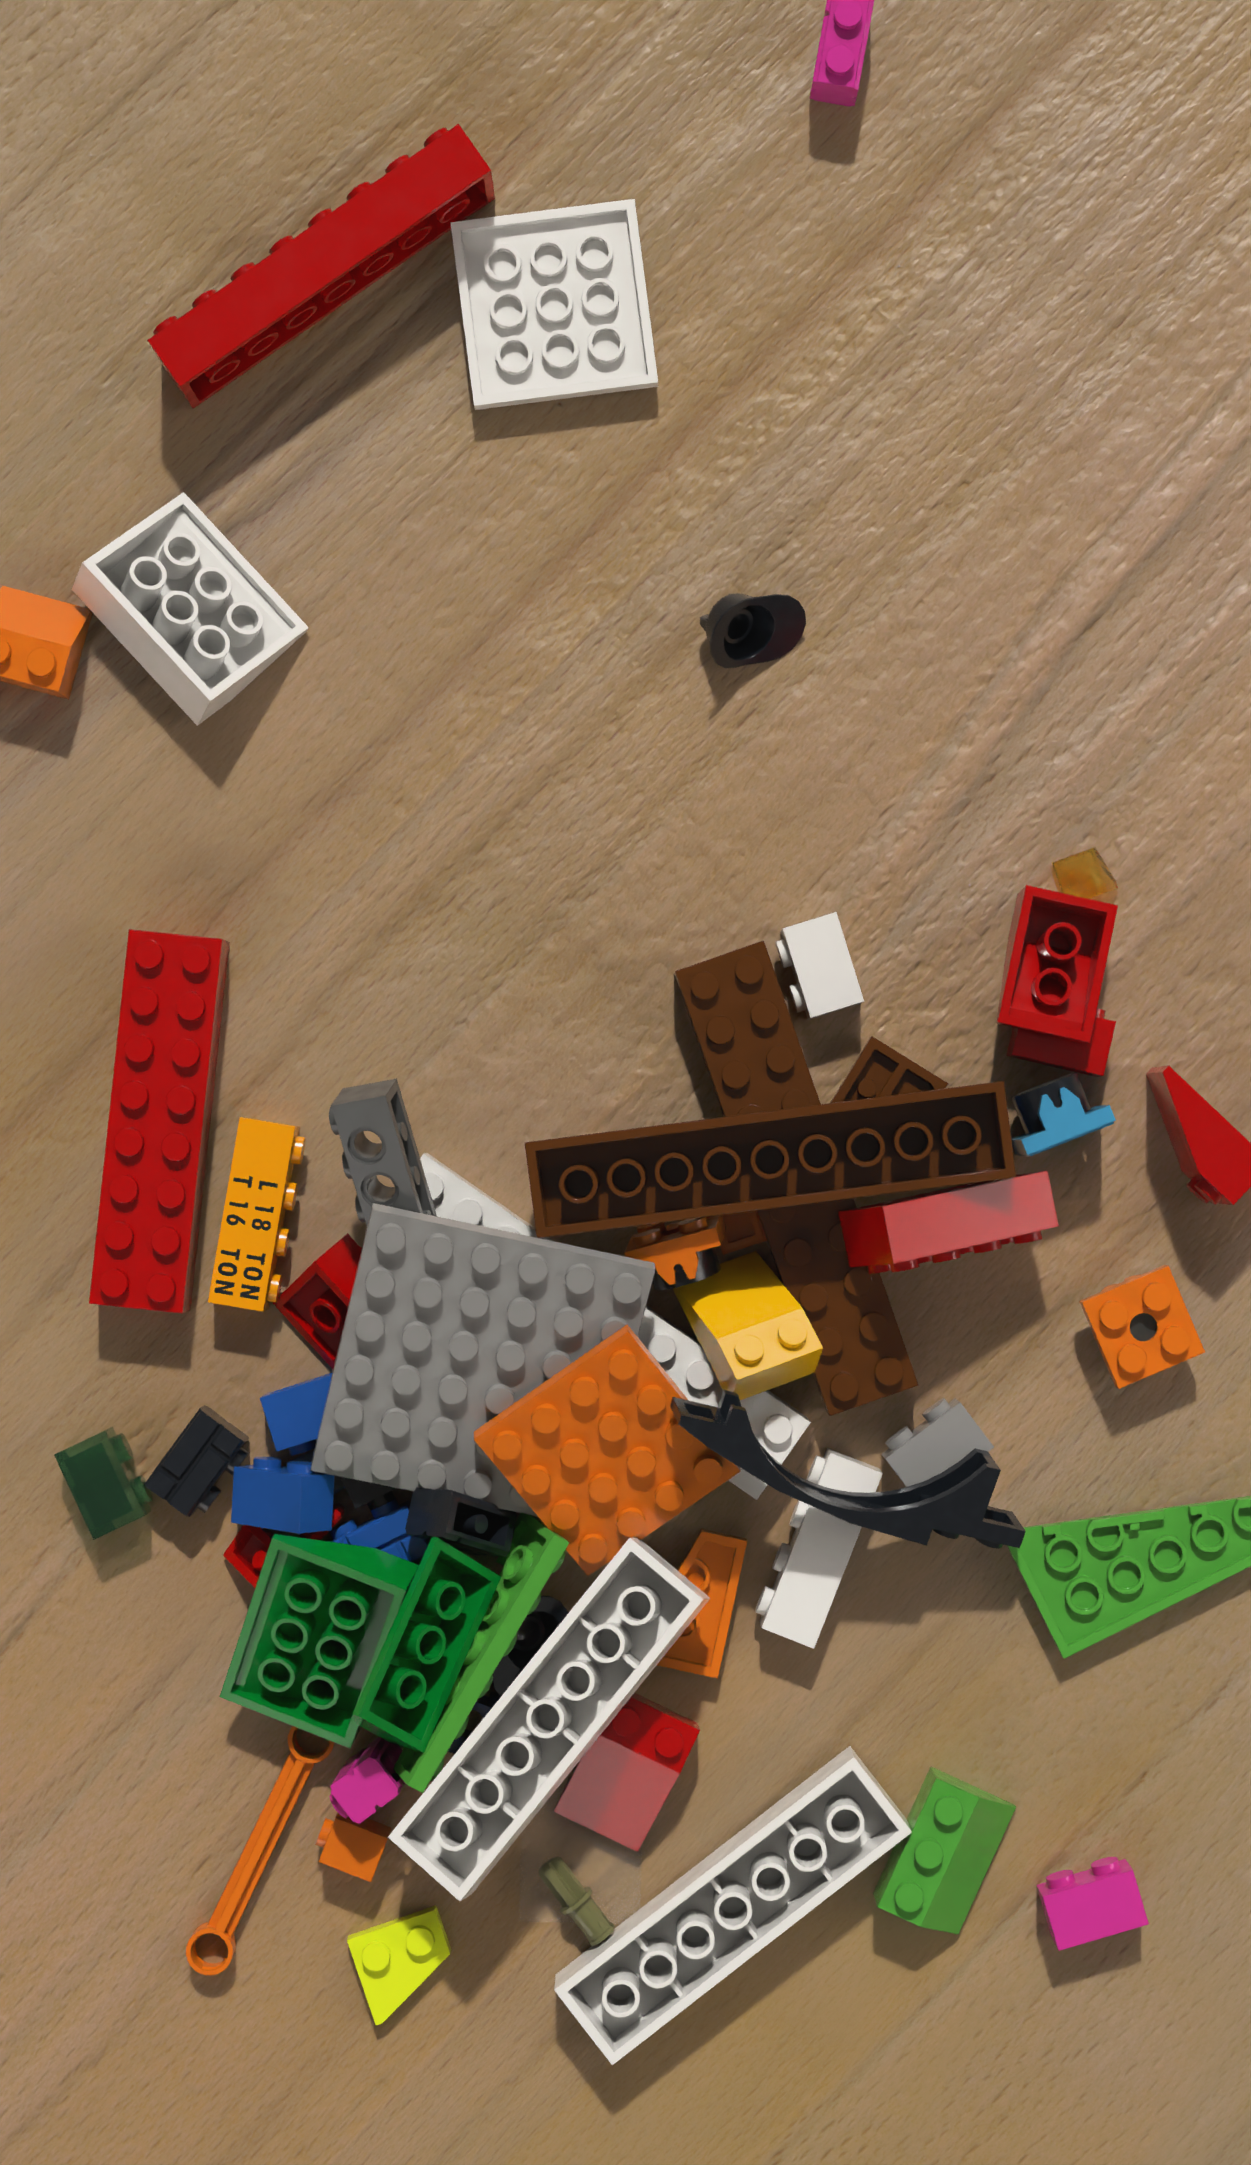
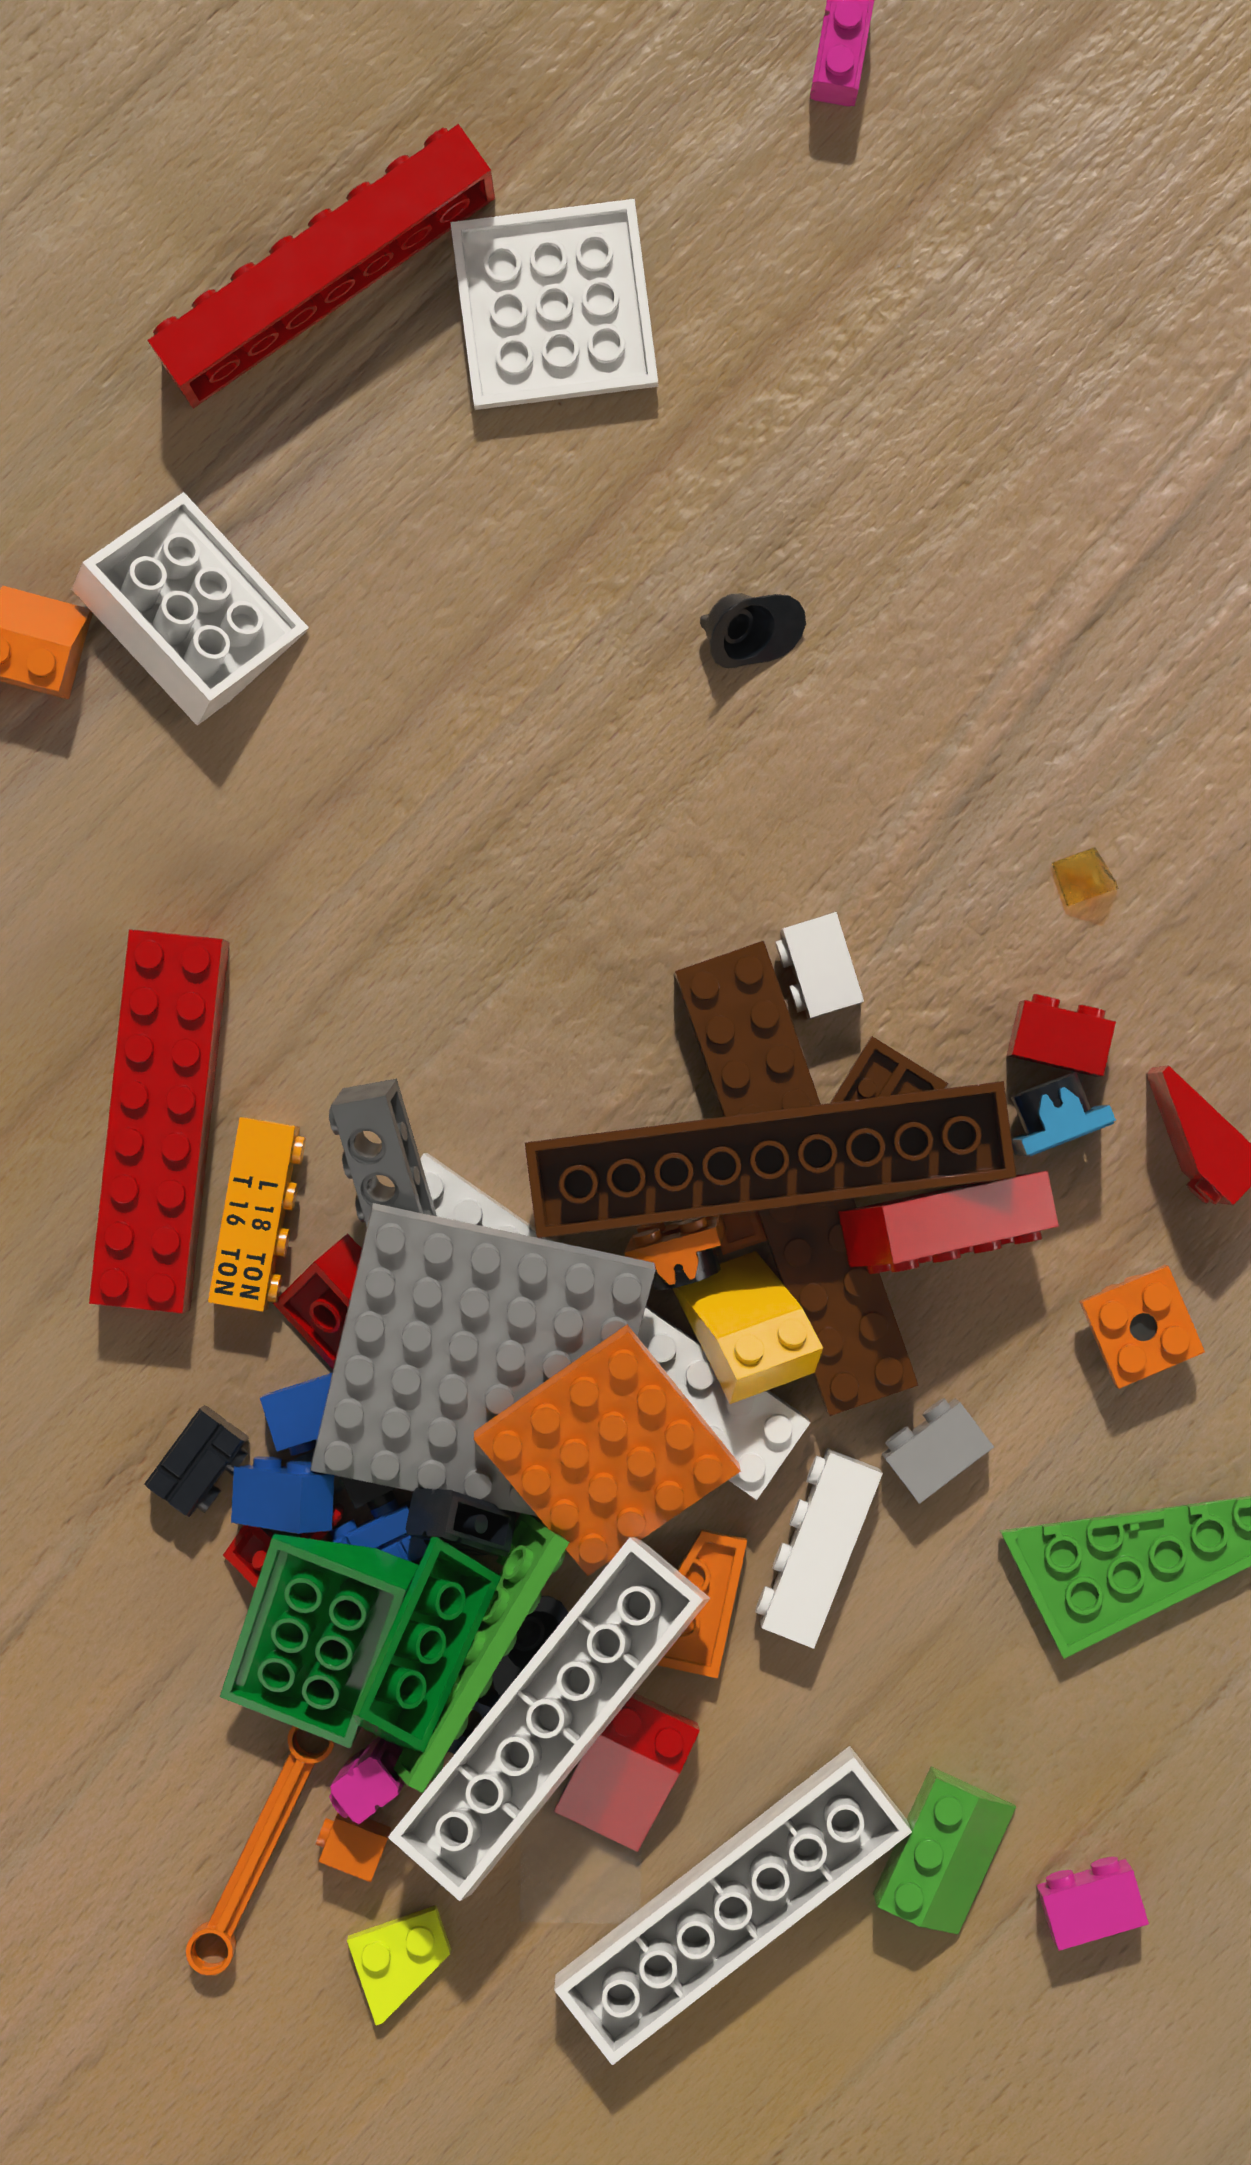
clear green brick [54,1426,153,1540] -> none
olive axle [538,1856,615,1946] -> none
black slope [670,1390,1026,1549] -> none
red slope [996,885,1118,1044] -> none

